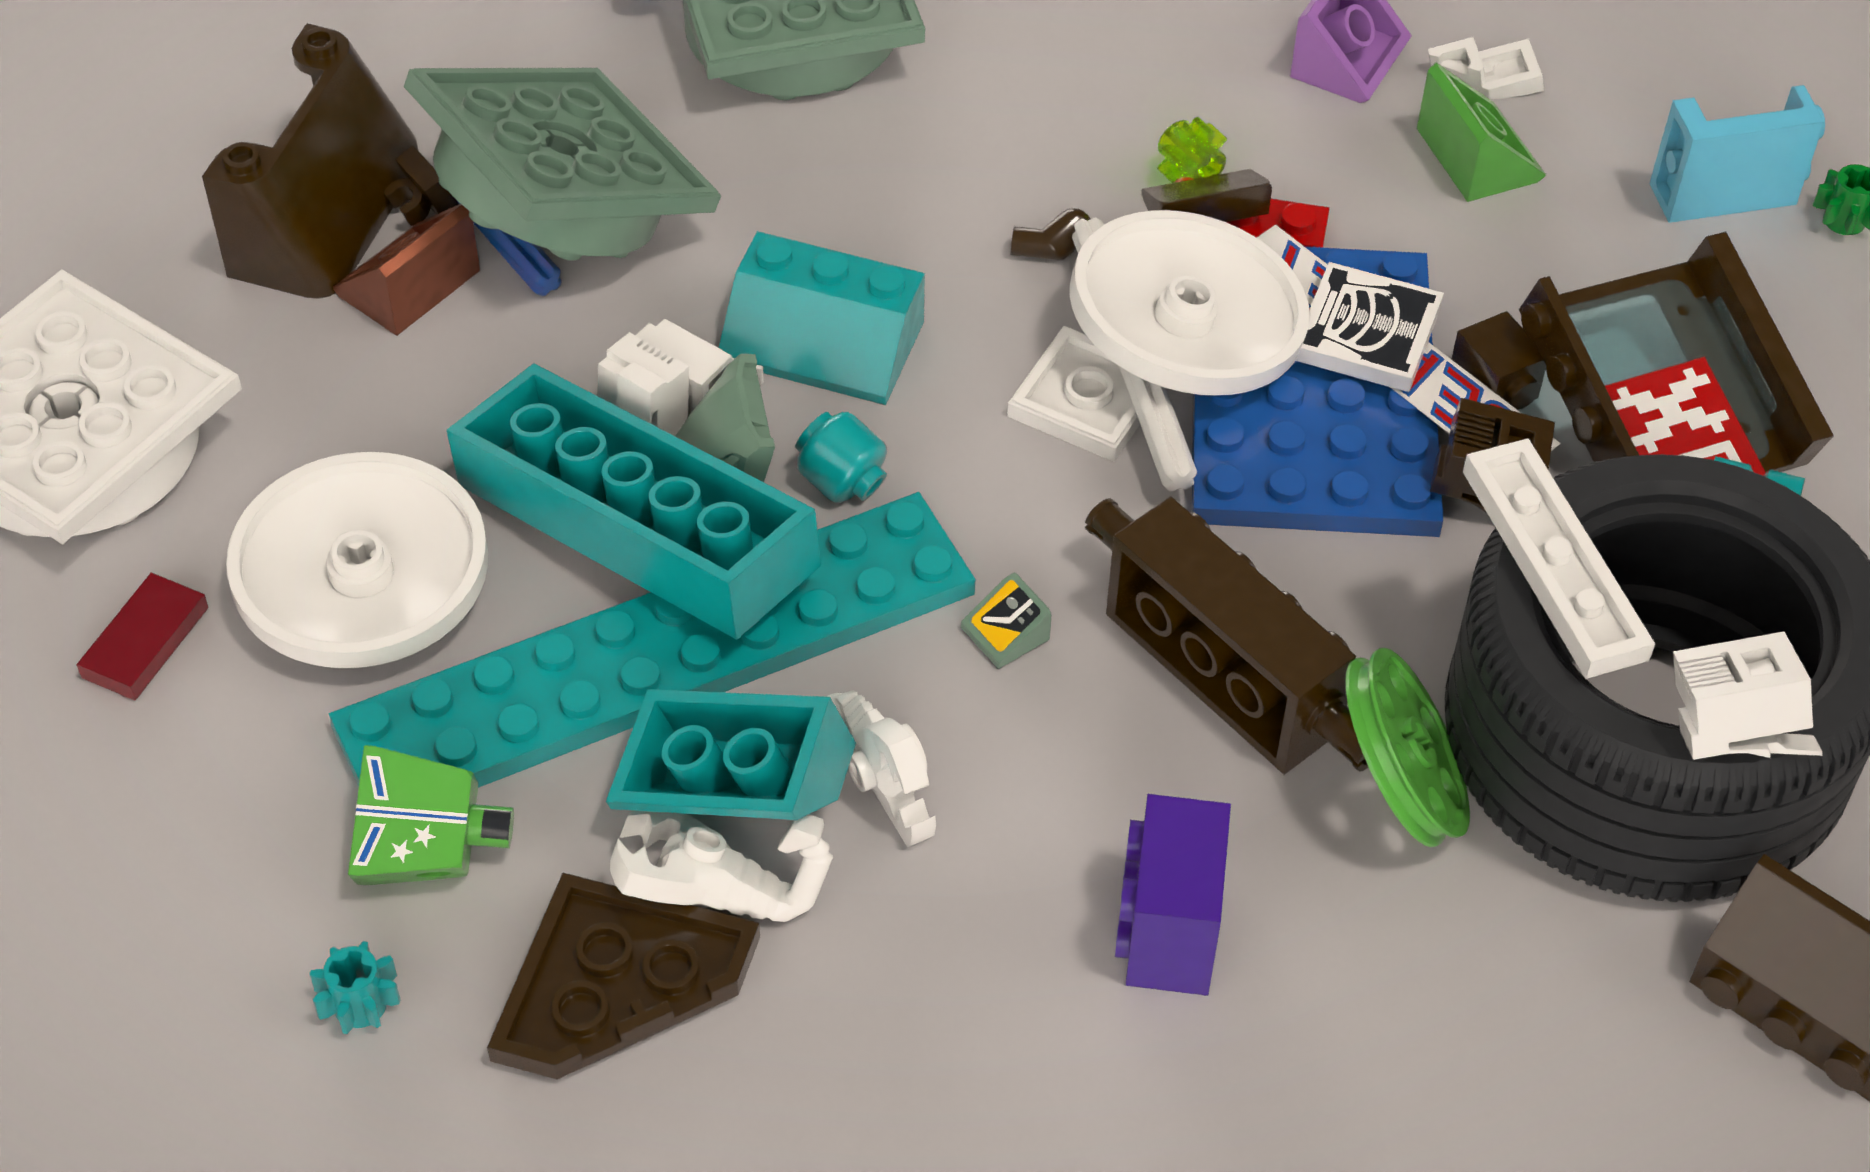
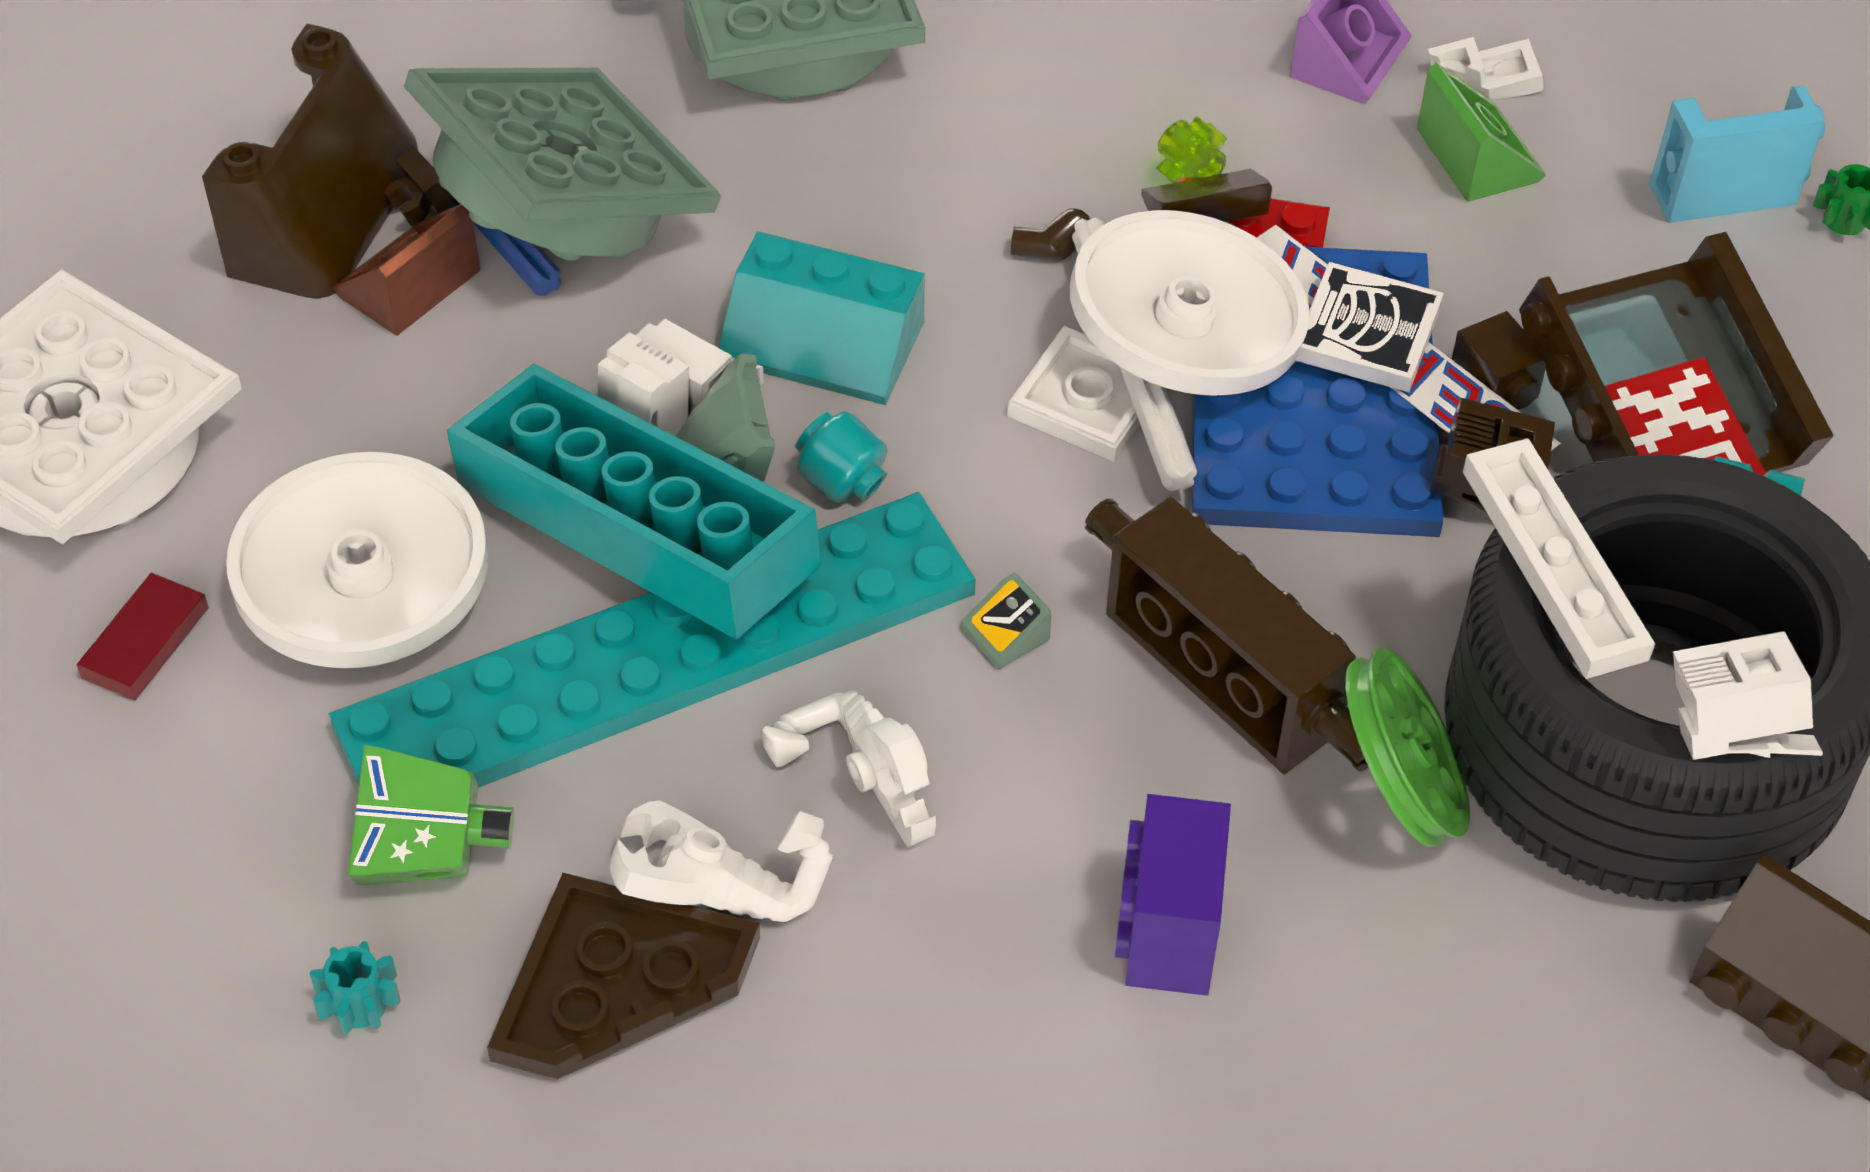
teal slope [606,689,856,820] -> none

